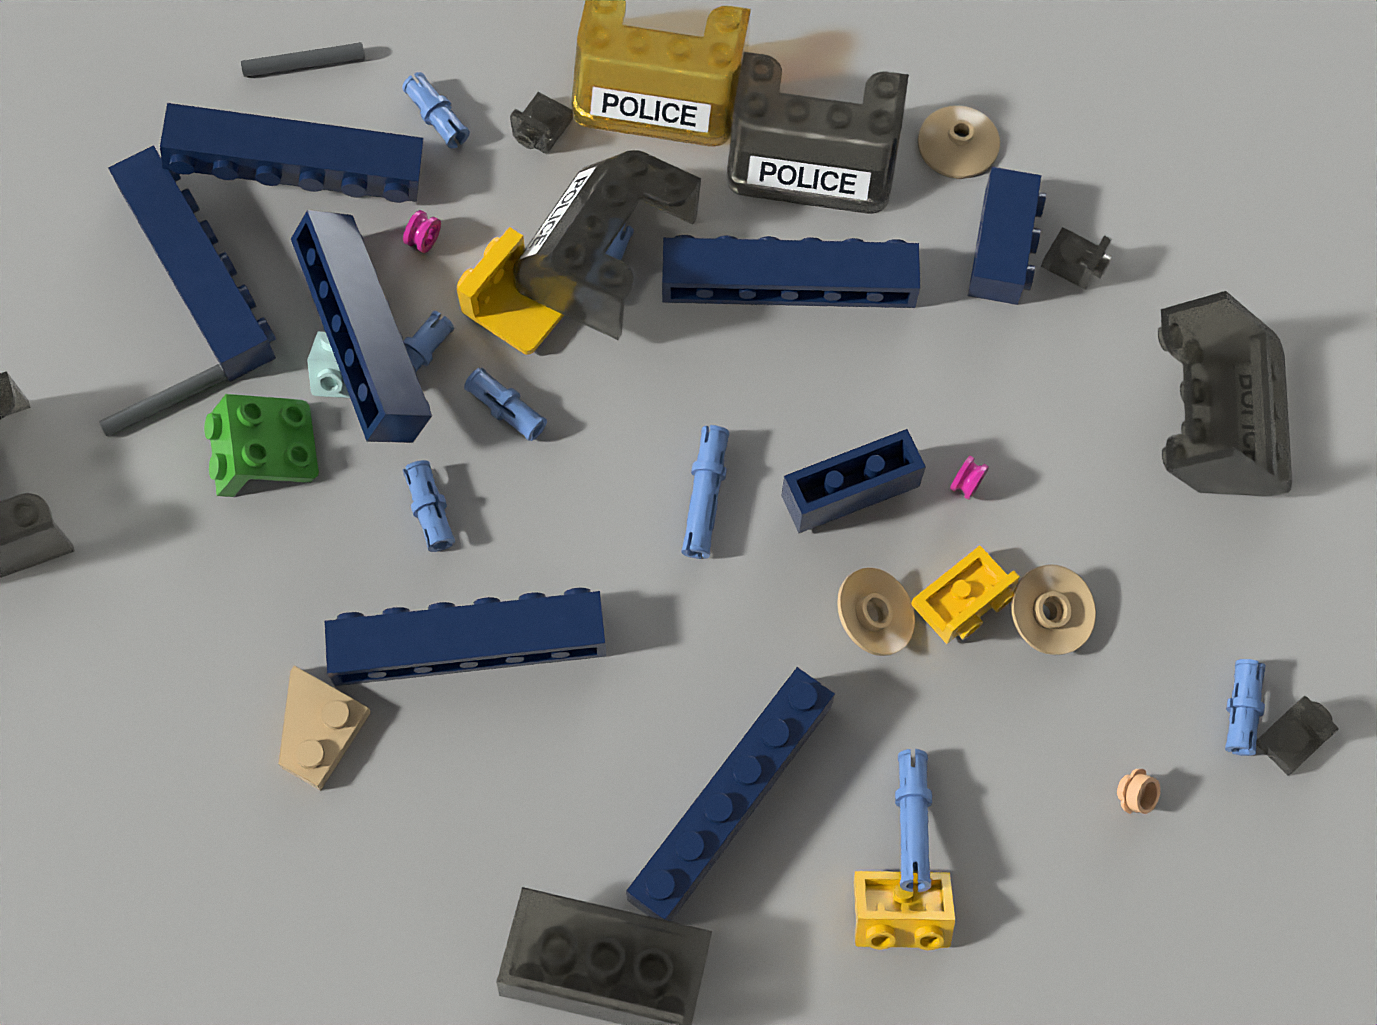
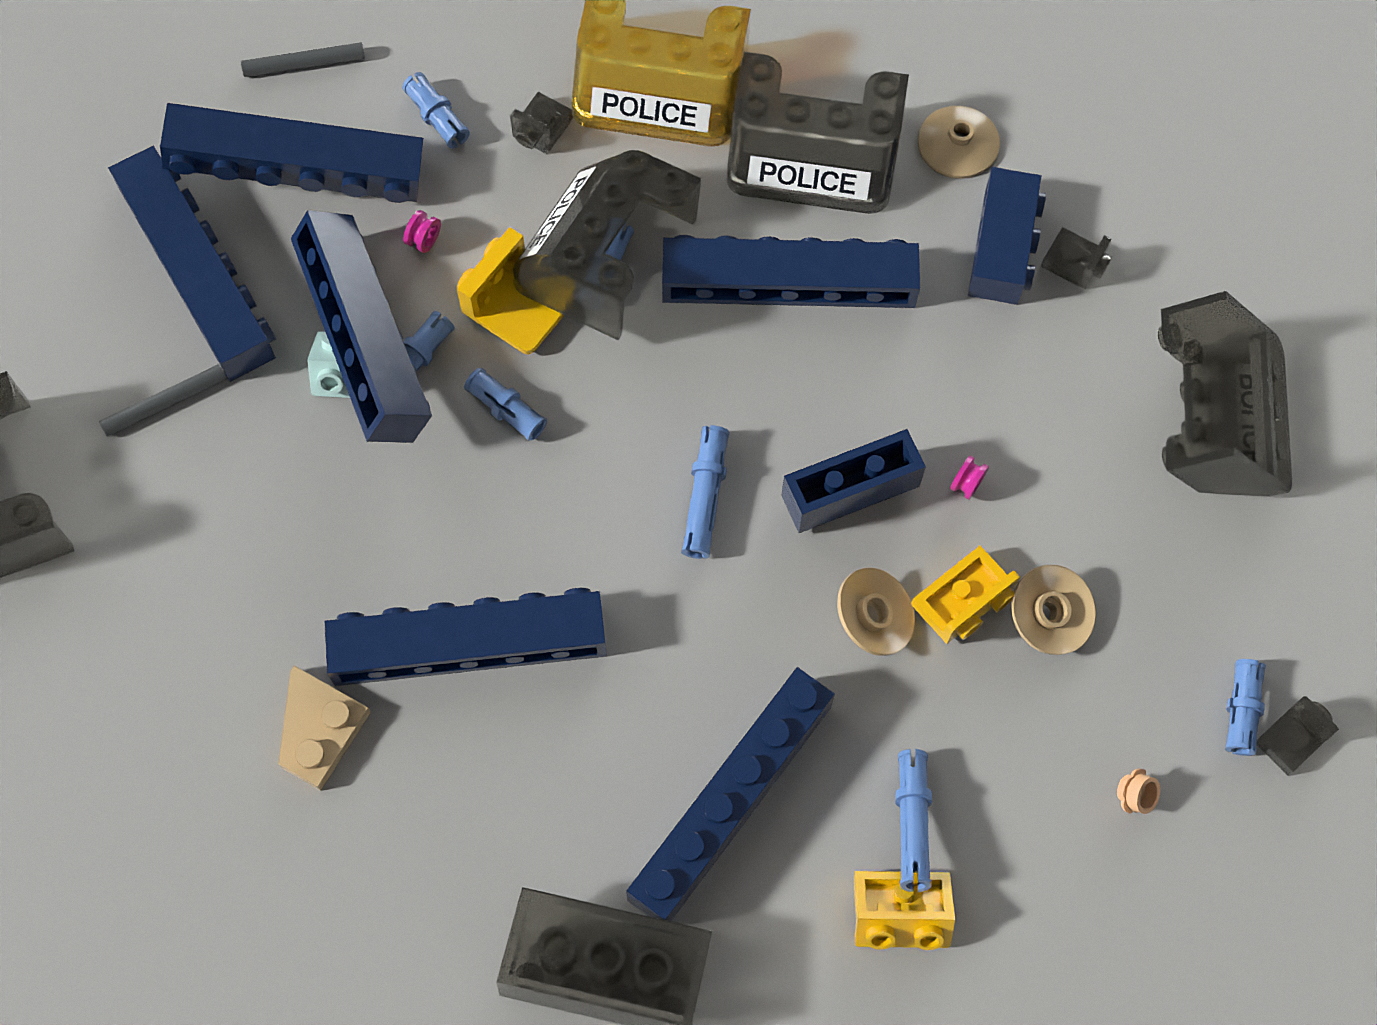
bright green bracket [204,394,319,497] -> none
medium blue pin [402,460,455,552] -> none

